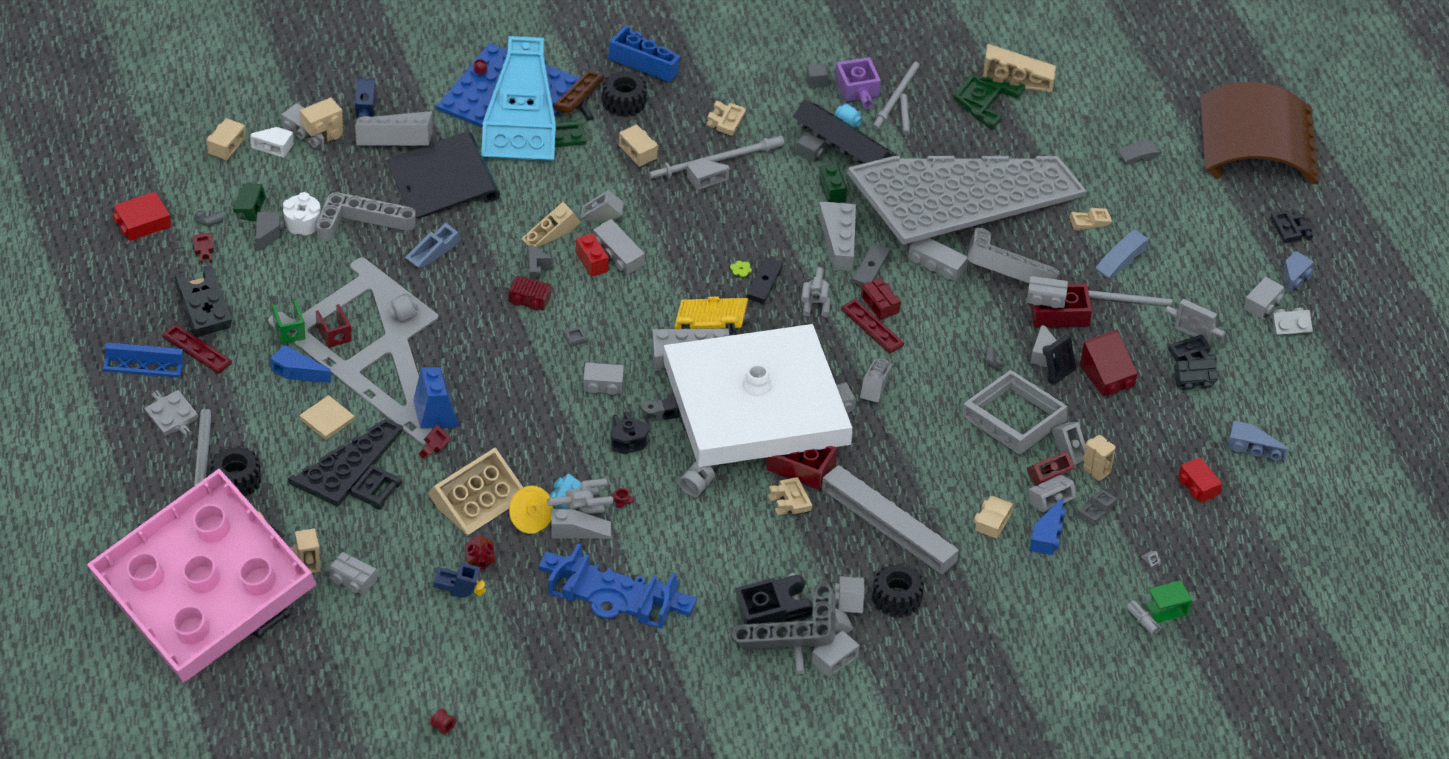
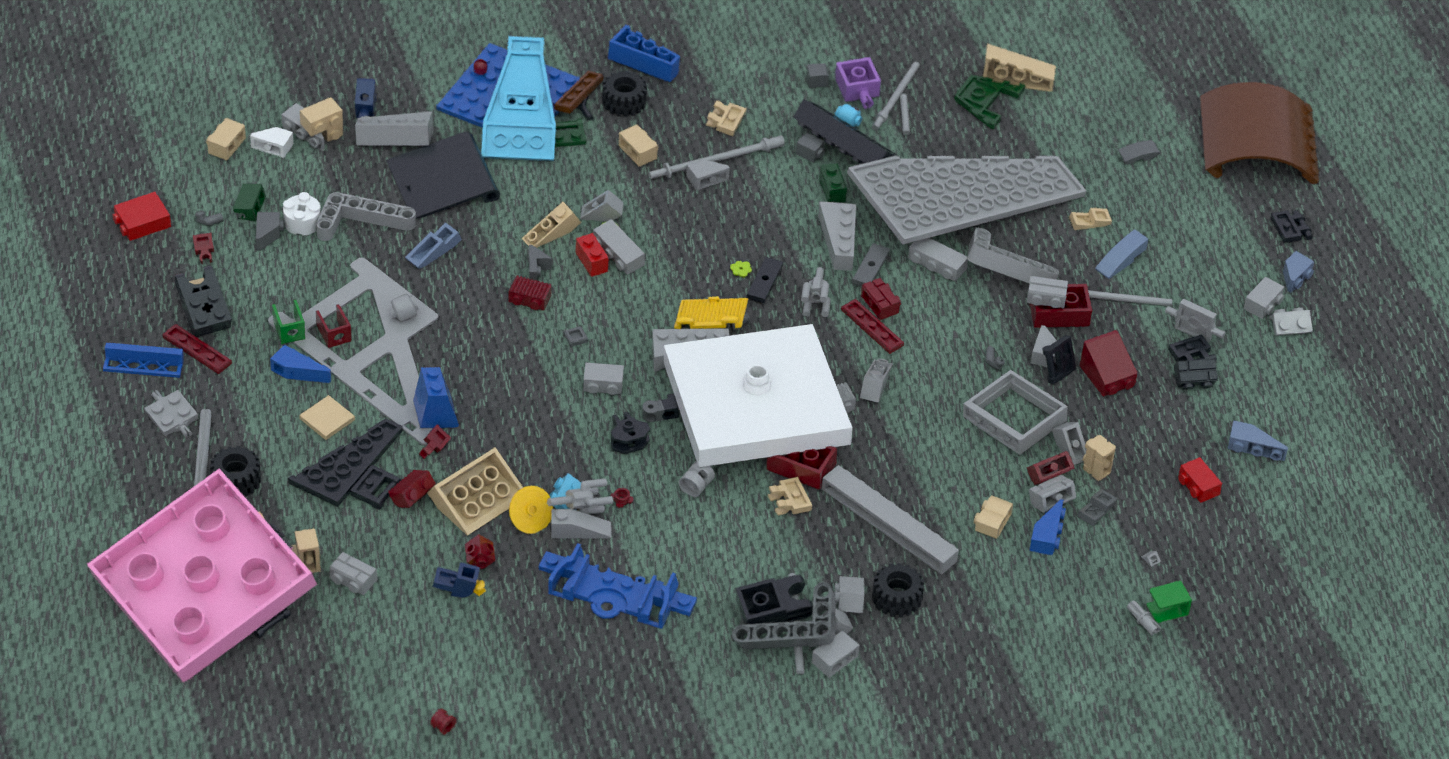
none -> dark red brick [388,470,436,508]

